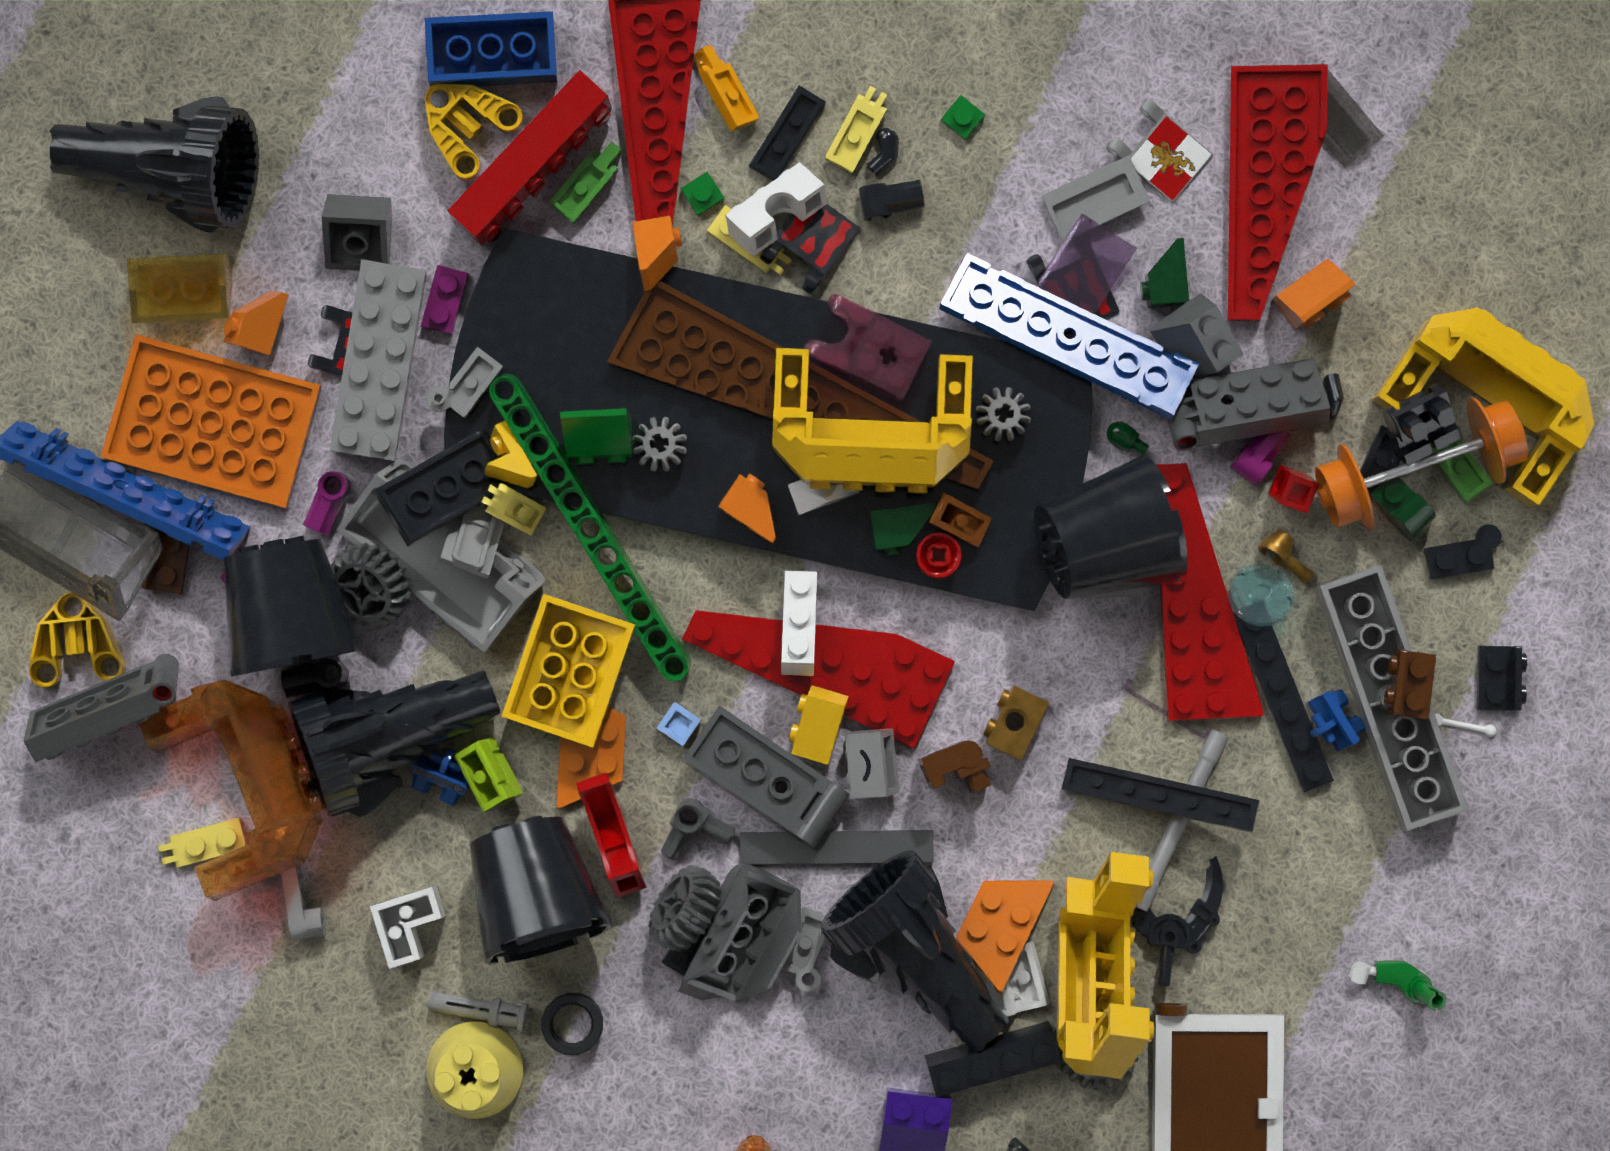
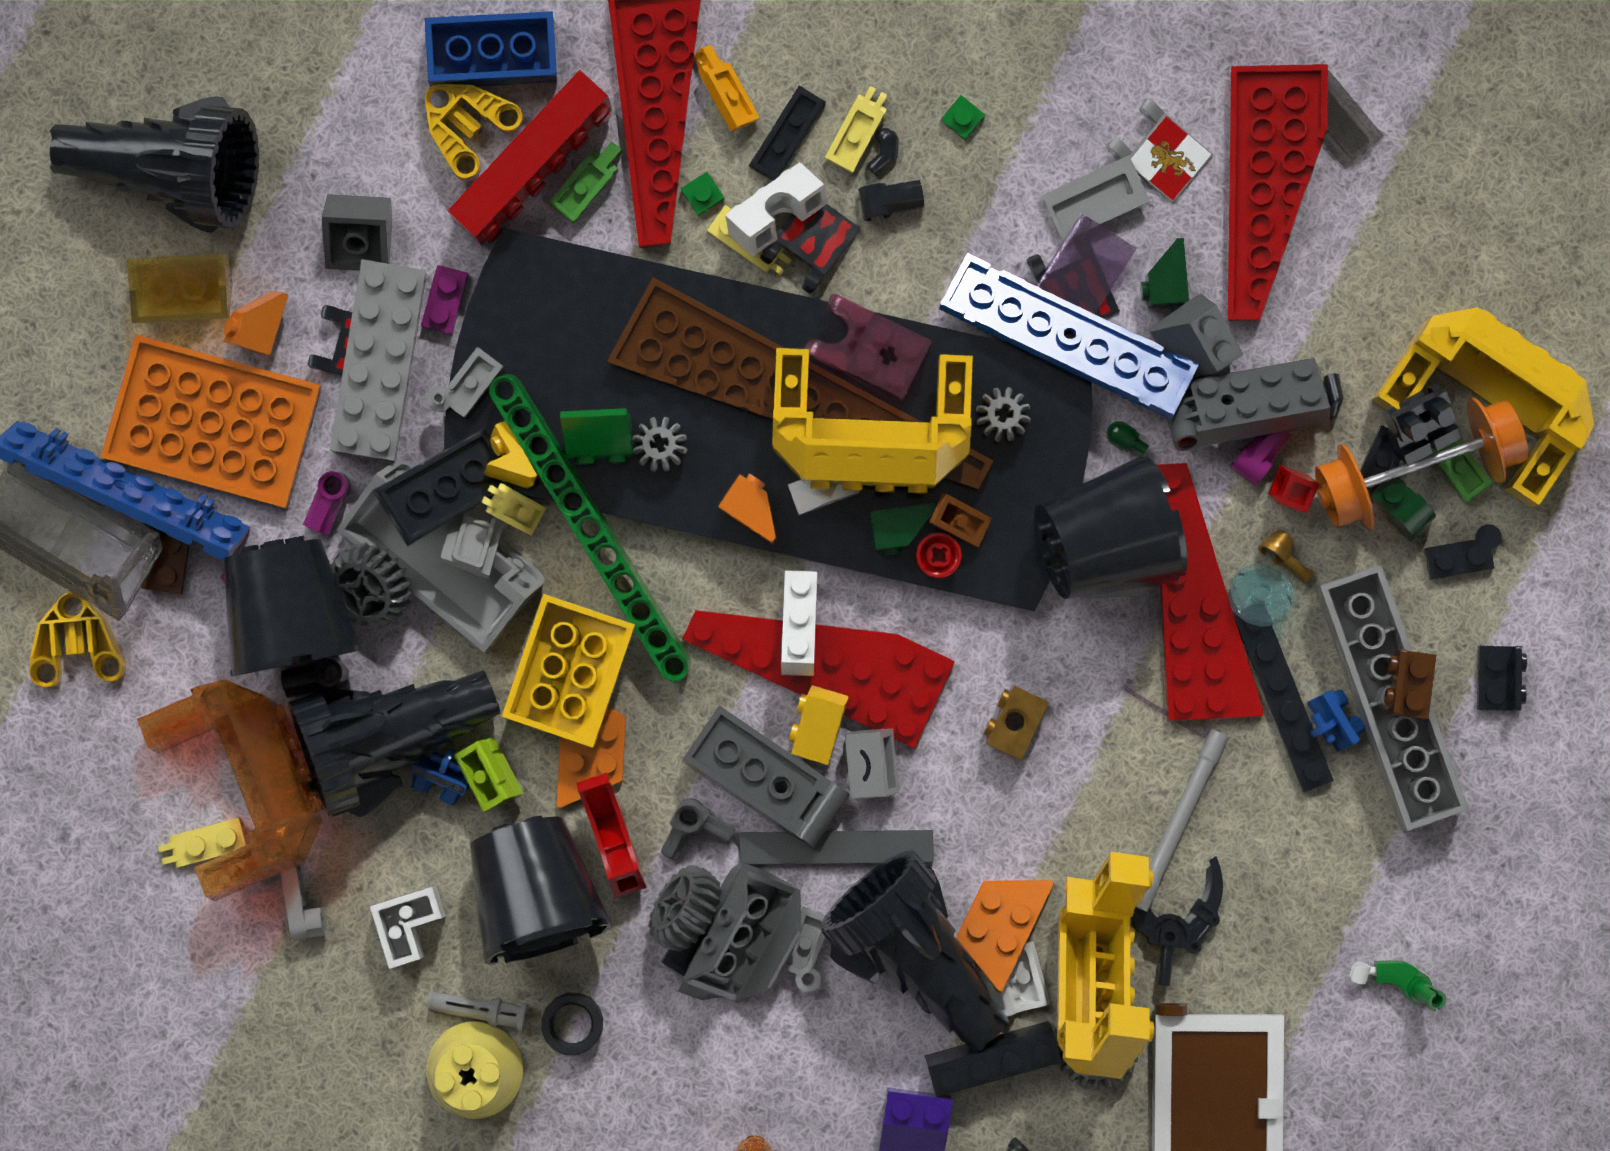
dark grey hinge [23,654,179,763] -> none
orange slope [632,216,682,291] -> none
light blue plate [657,702,701,746] -> none
reddish brown hips [917,740,991,793] -> none
black plate [1062,758,1260,833] -> none
orange slope [1272,258,1356,330] -> none
white hinge [1435,714,1496,737] -> none

